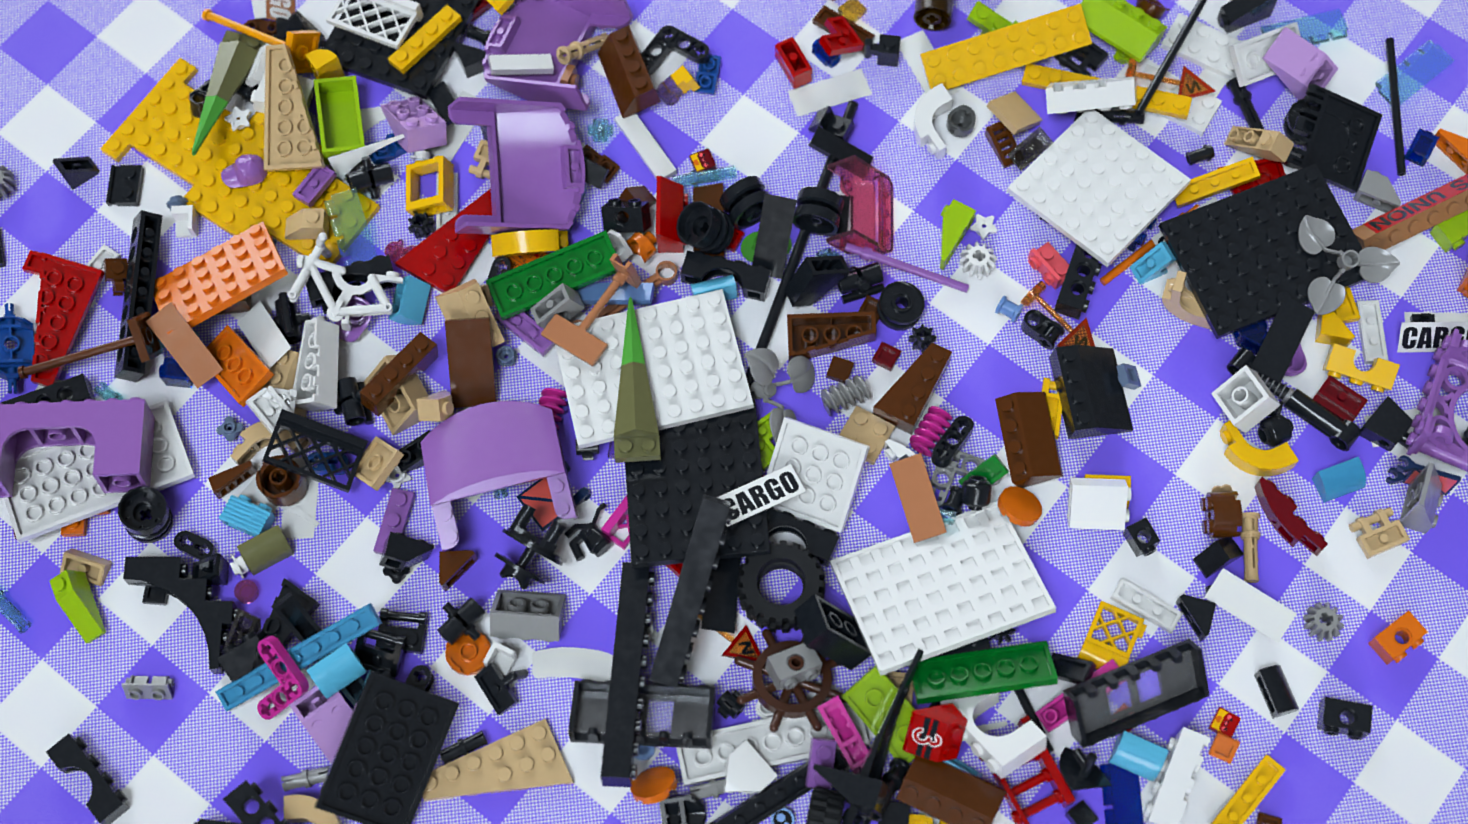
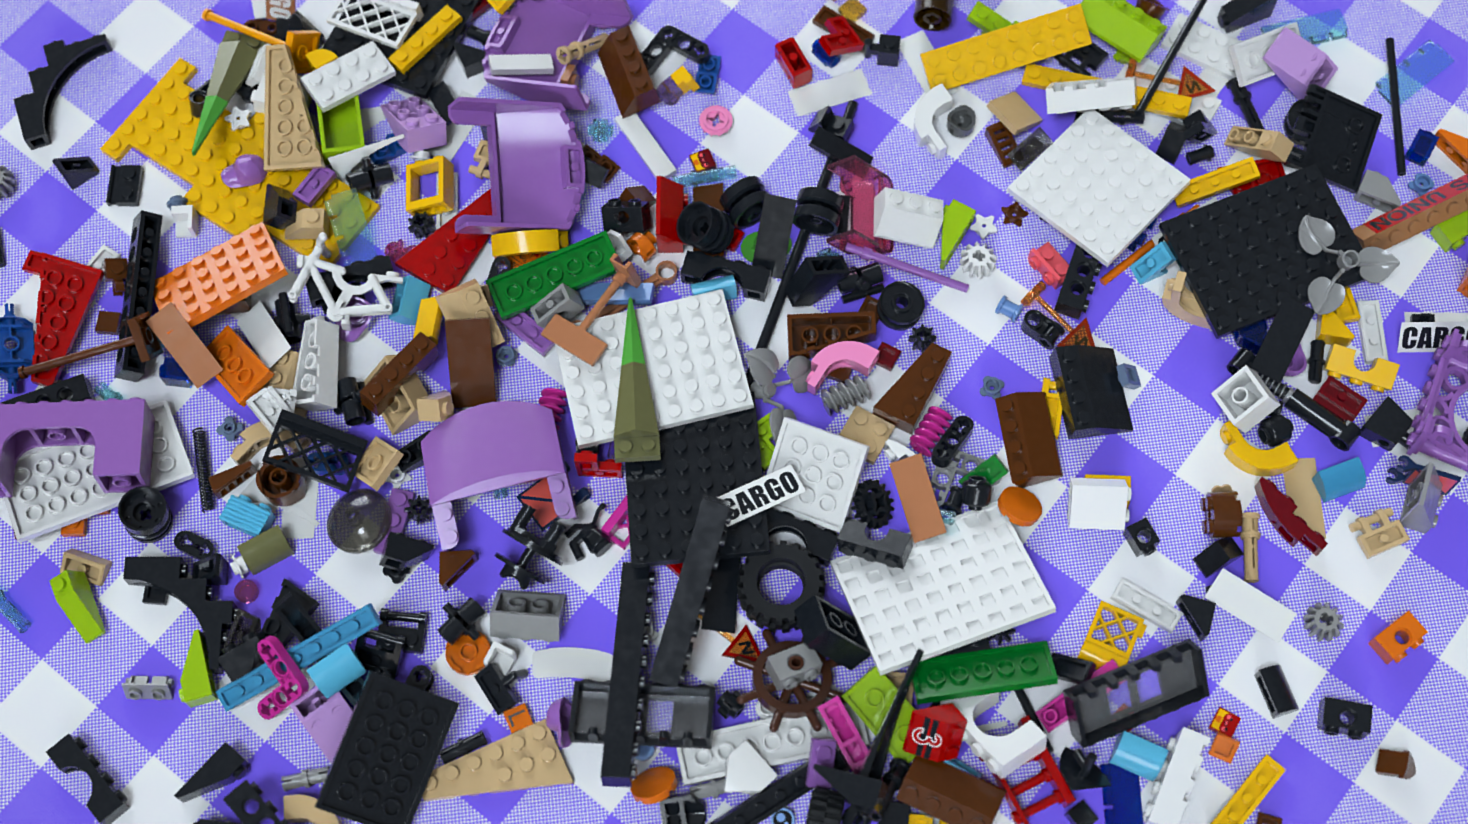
none -> black arch [13,33,113,150]
none -> reddish brown tile [95,311,122,335]
none -> black slope [174,742,251,803]
none -> lime slope [179,629,218,708]
none -> black piece [192,427,215,513]
none -> black slope [263,184,297,230]
none -> white plate [300,41,396,113]
none -> clear smoke dish [327,489,392,554]
none -> black gear [404,495,433,525]
none -> yellow brick [413,297,443,344]
none -> orange tile [503,703,533,734]
none -> medium lavender piece [546,697,572,748]
none -> red plate [574,450,623,478]
none -> bright pink gear [699,105,733,137]
none -> bright pink arch [806,341,879,395]
none -> black arch [837,517,912,569]
none -> black gear [851,479,894,529]
none -> white slope [873,187,943,249]
none -> sand blue plate [979,376,1004,400]
none -> reddish brown plate [1001,202,1029,227]
none -> black slope [1156,121,1187,164]
none -> black slope [1182,110,1218,144]
none -> tan sticker [1283,458,1326,539]
none -> black axle [1307,340,1325,384]
none -> reddish brown tile [1375,749,1416,779]
none -> medium blue plate [1408,173,1434,196]

